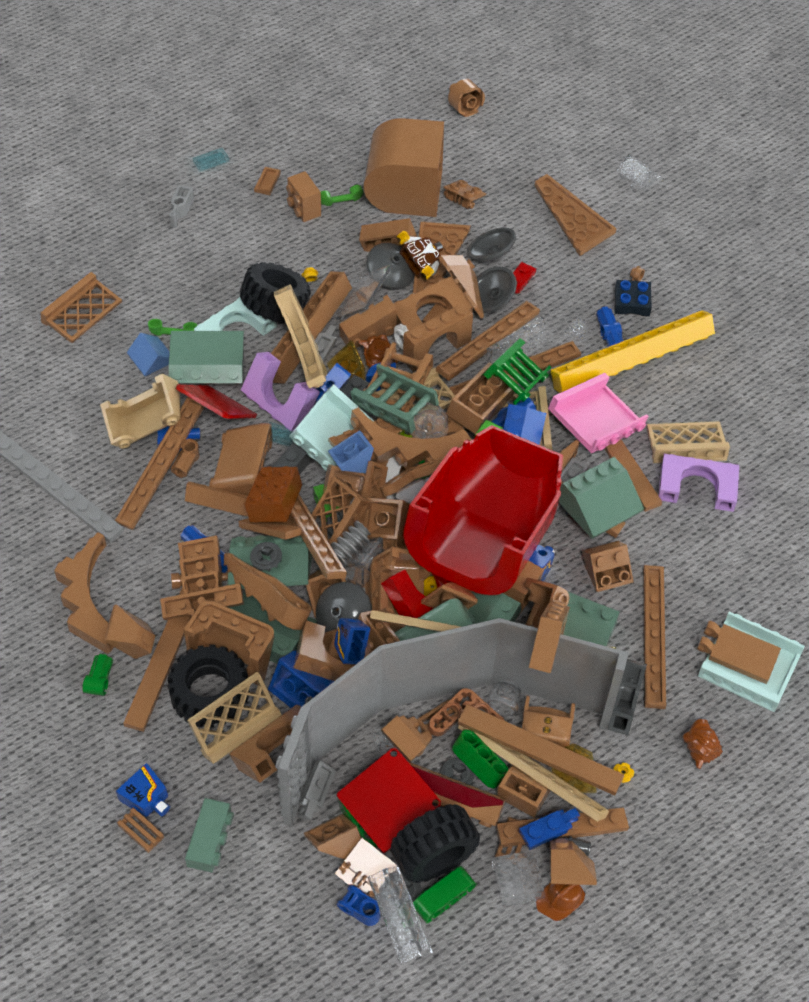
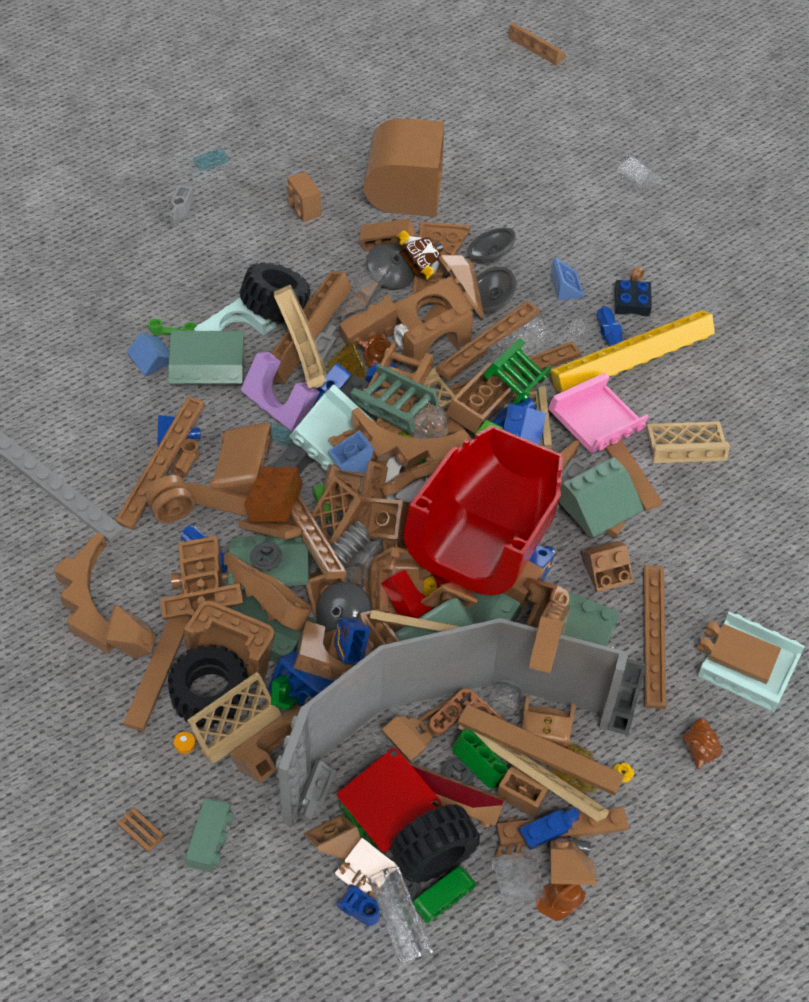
medium nougat fence [41,272,122,343] -> none
green piece [82,654,113,696] -> none
tan windscreen [100,373,180,449] -> none
blue torso [116,763,170,817] -> none
red piece [176,384,257,419] -> none
medium nougat tile [254,167,281,195] -> none
yellow plate [301,267,318,282] -> none
bright green bar [321,185,363,206] -> none
medium nougat hinge [443,180,487,209] -> none
medium nougat brick [448,79,485,117] -> none
red hinge [513,262,537,294] -> none
medium nougat wing [535,174,617,256] -> none
lavender arch [658,454,739,512] -> none
none -> medium nougat wheel [145,475,195,524]
none -> light orange tile [174,732,196,754]
none -> green bracket [271,675,298,710]
none -> medium nougat fence [509,22,566,65]
none -> medium blue slope [551,257,585,300]

